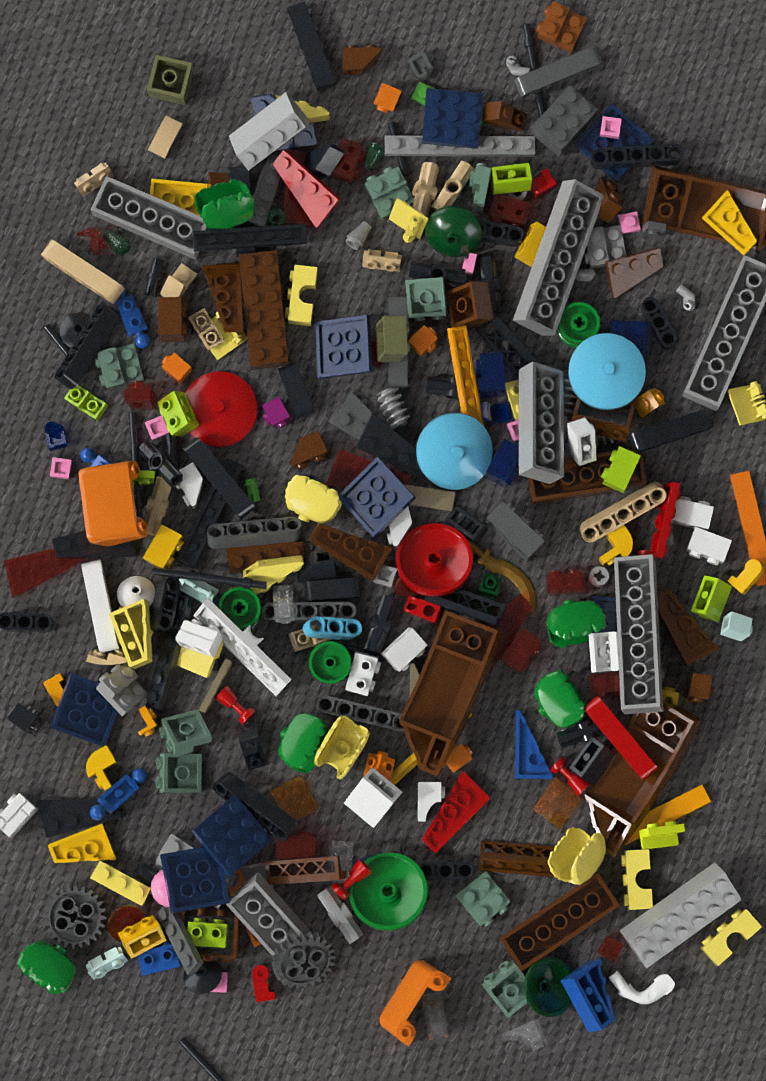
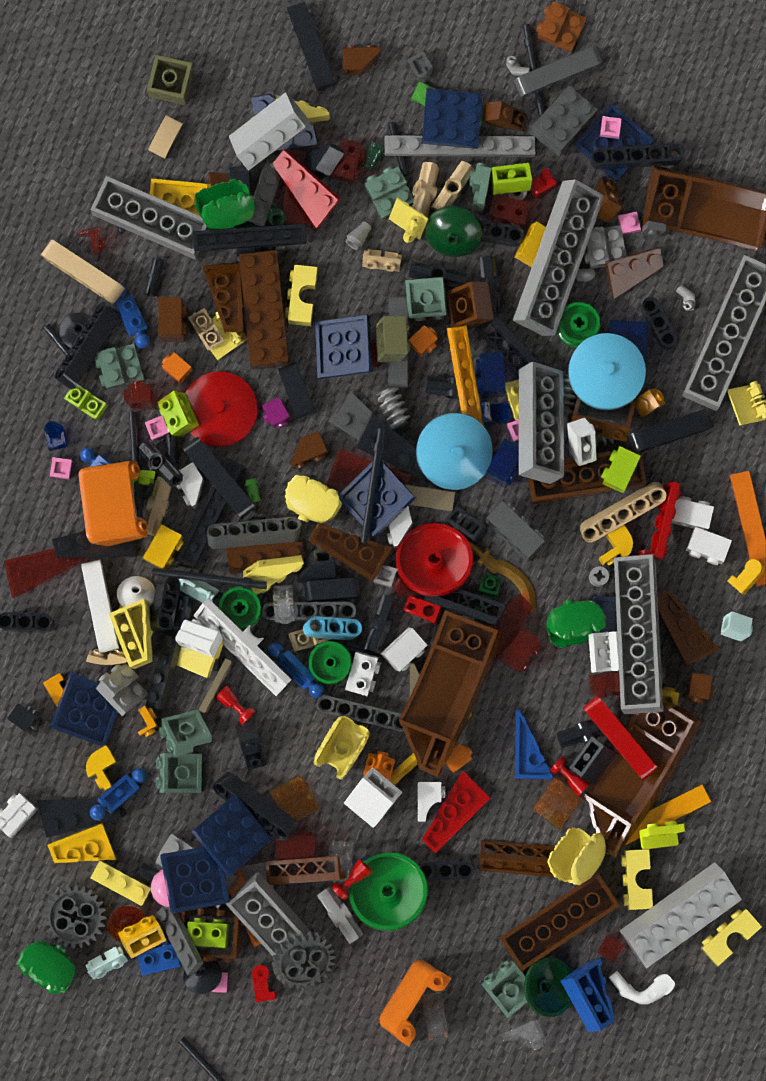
tan hinge [74,162,115,197] -> none
clear green cone [103,229,131,256] -> none
tan slope [160,263,197,297] -> none
green animal [278,713,329,774] -> none
orange brick [373,83,401,113] -> none
sand green plate [456,871,510,927] -> none
bright pink plate [462,253,477,277] -> none
green animal [533,670,586,728] -> none
clear red brick [545,570,586,596] -> none
lime brick [691,575,732,622] -> none
yellow wing [702,190,757,256] -> none
none -> blue plate [268,642,324,698]
none -> black bar [360,428,385,544]

